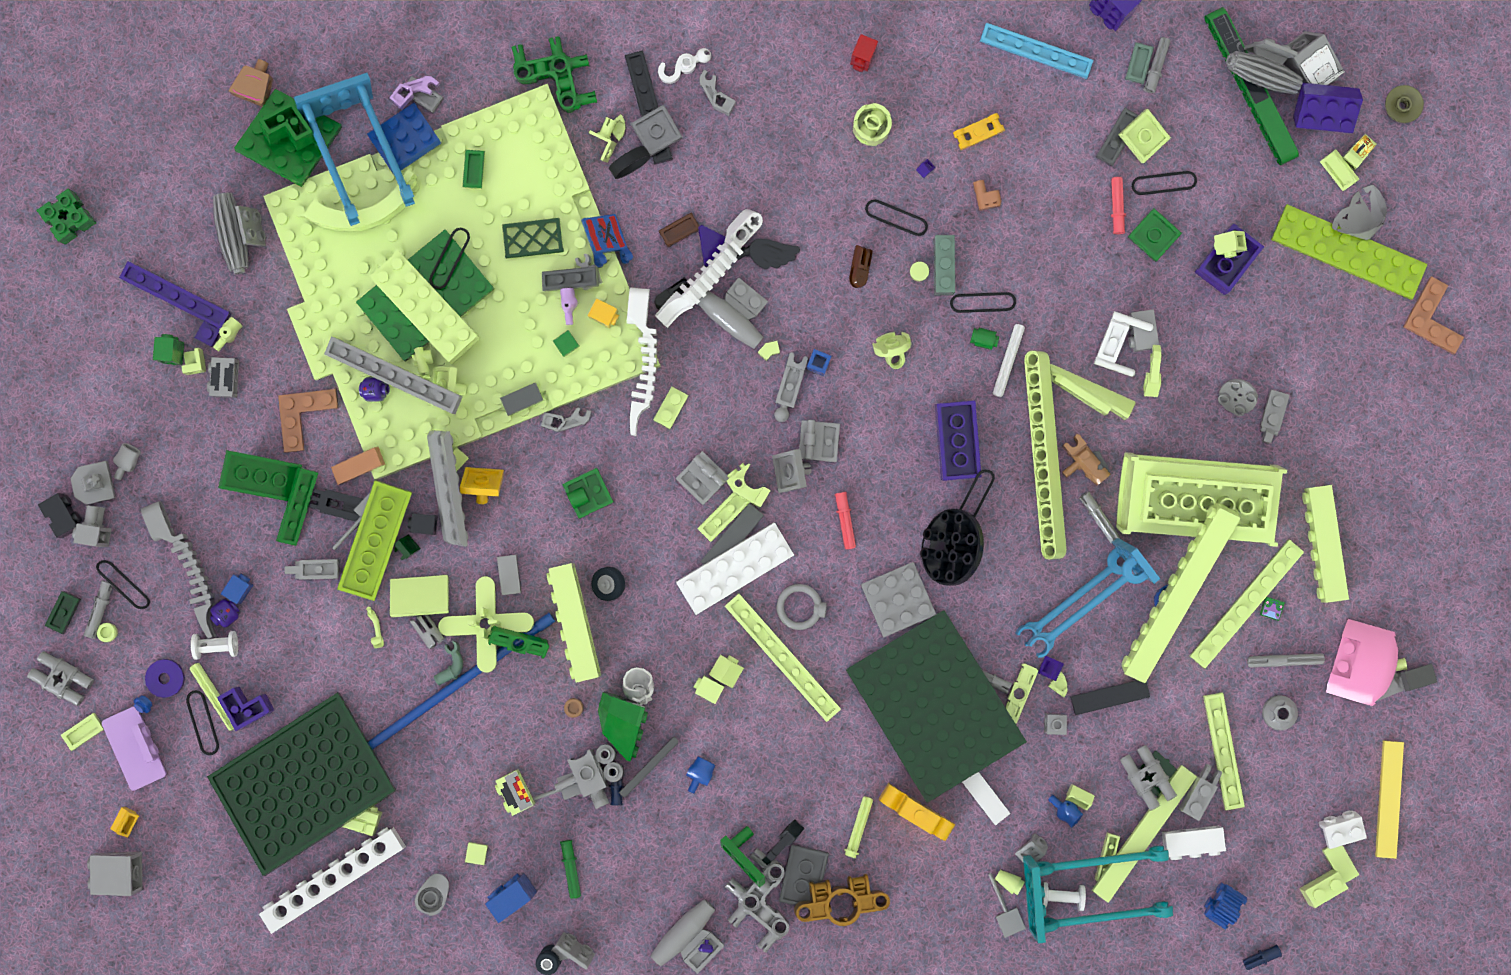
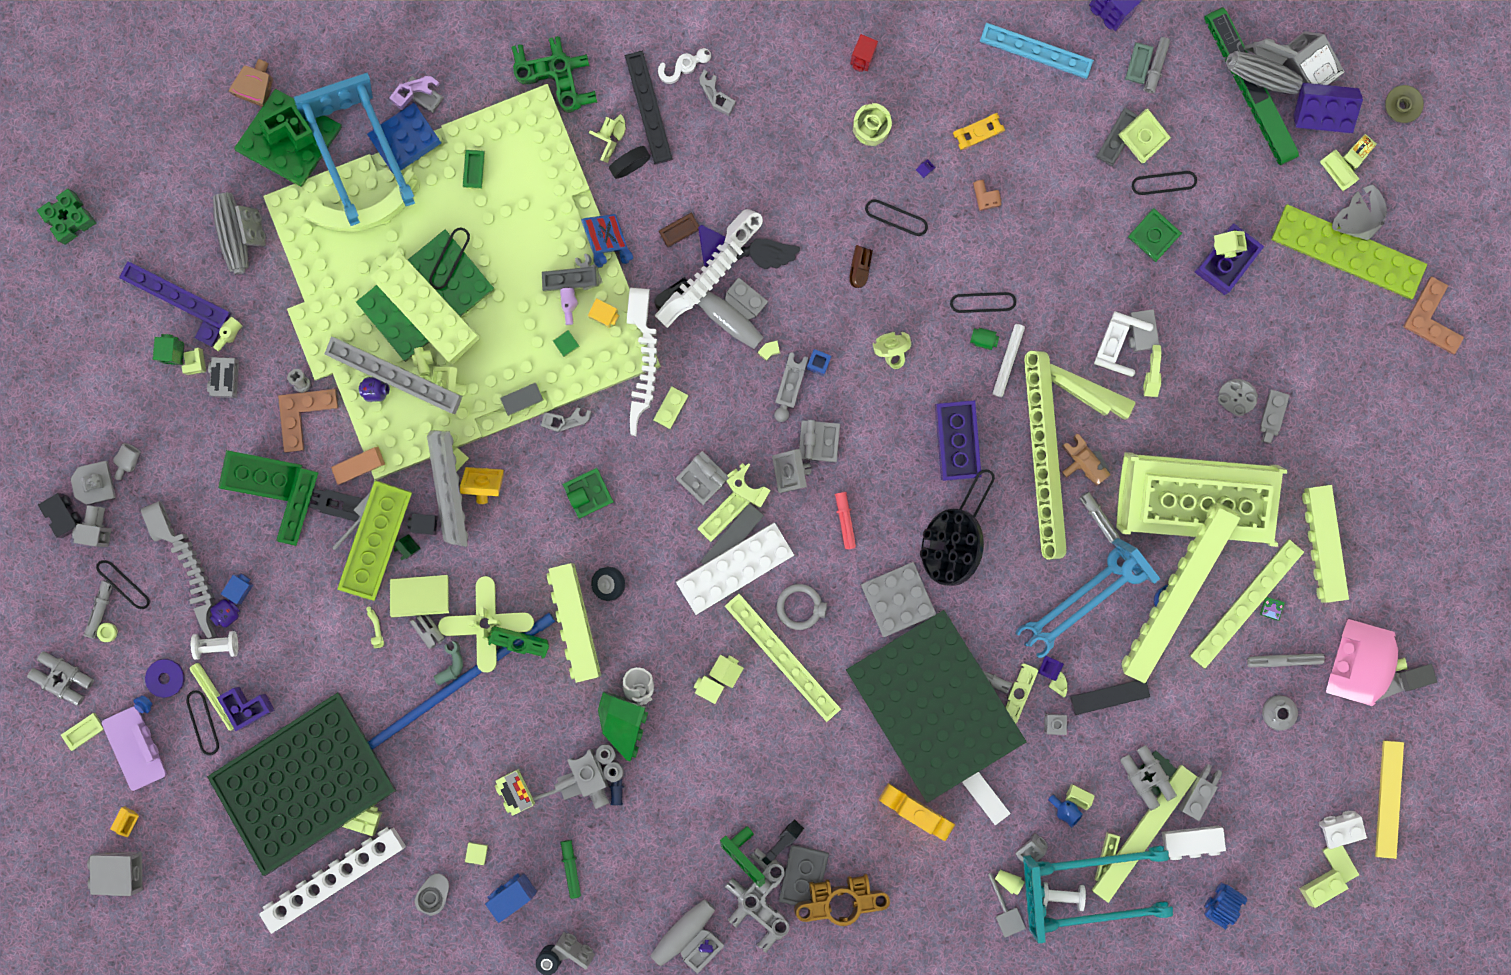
dark green plate [45,591,81,634] -> none
light grey hinge [285,559,339,580] -> none
light grey tile [497,555,522,595] -> none
dark green window [502,218,564,259] -> none
medium nougat tile [564,698,584,718] -> none
dark grey tile [619,737,679,798] -> none
flat silver tile [631,105,683,157] -> none
blue piece [686,756,715,794] -> none
yellowish green axle [844,796,873,858] -> none
yellowish green tile [910,262,929,282] -> none
sand green brick [933,235,955,296] -> none
coral axle [1111,177,1126,234] -> none
yellowish green tile [1203,692,1245,810] -> none
dark blue axle [1243,944,1282,970] -> none
none -> light grey bush [287,369,311,393]

